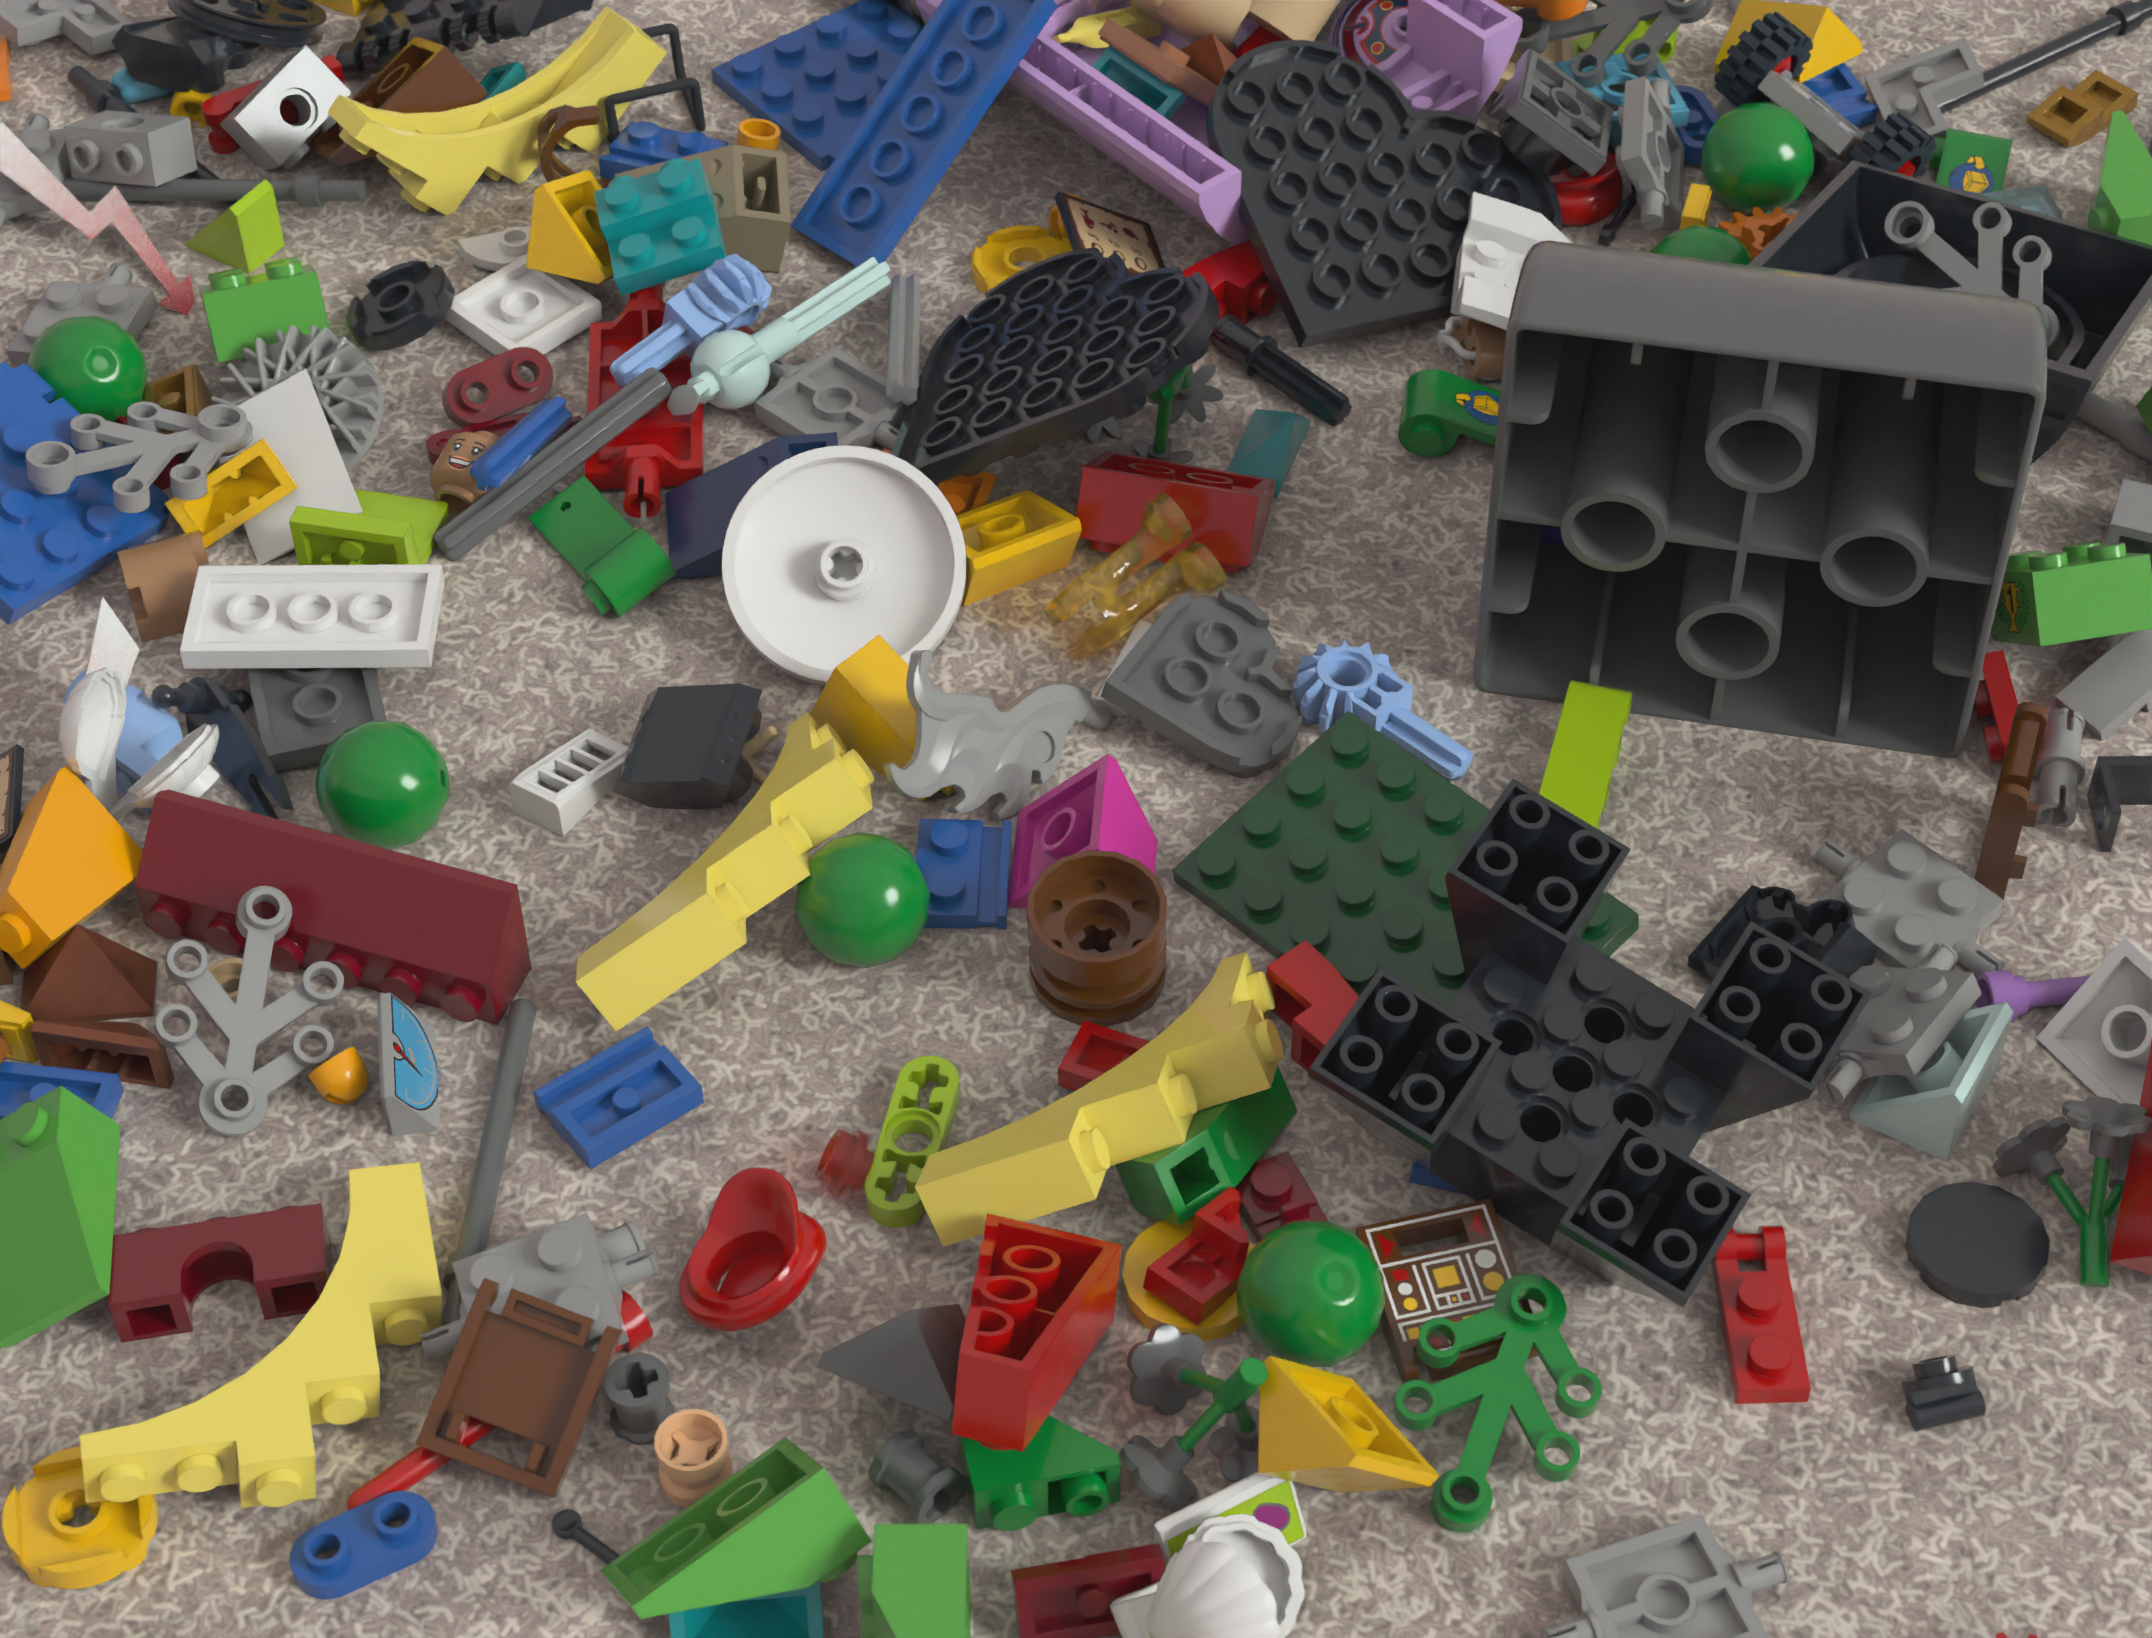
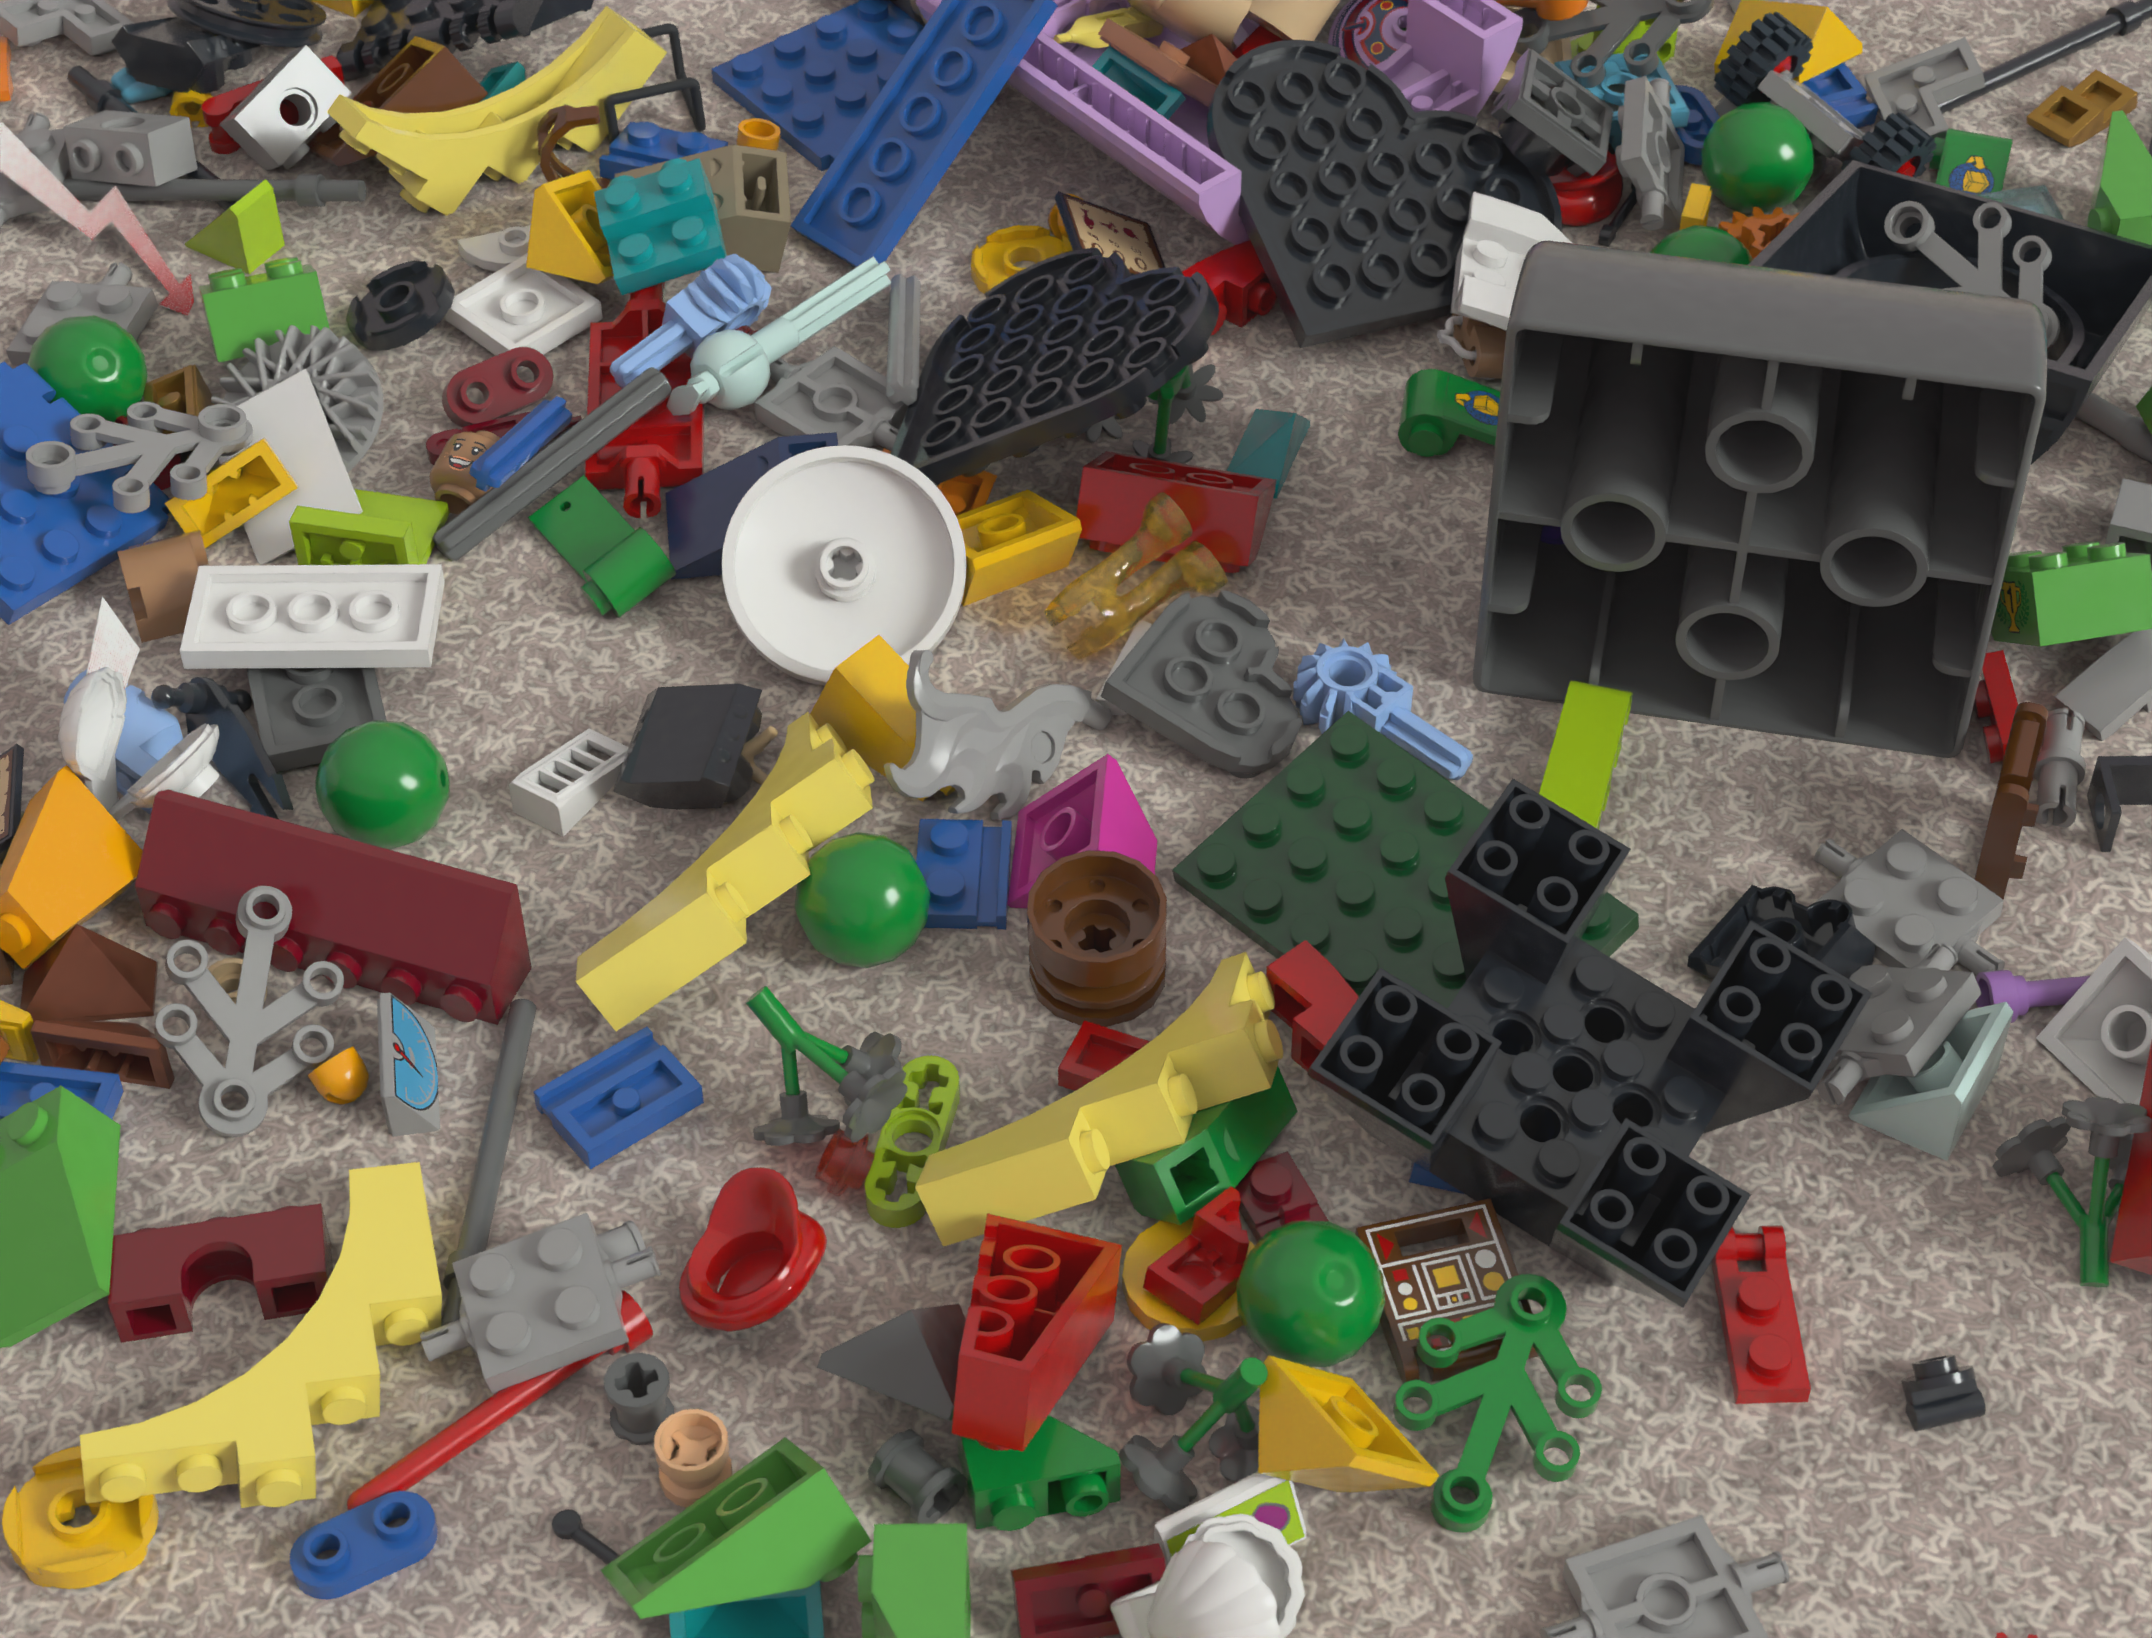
reddish brown container [416,1278,622,1498] -> none
black axle [1210,314,1352,426] -> none
black tile [1905,1181,2050,1308] -> none
none -> dark grey plant [745,986,908,1146]

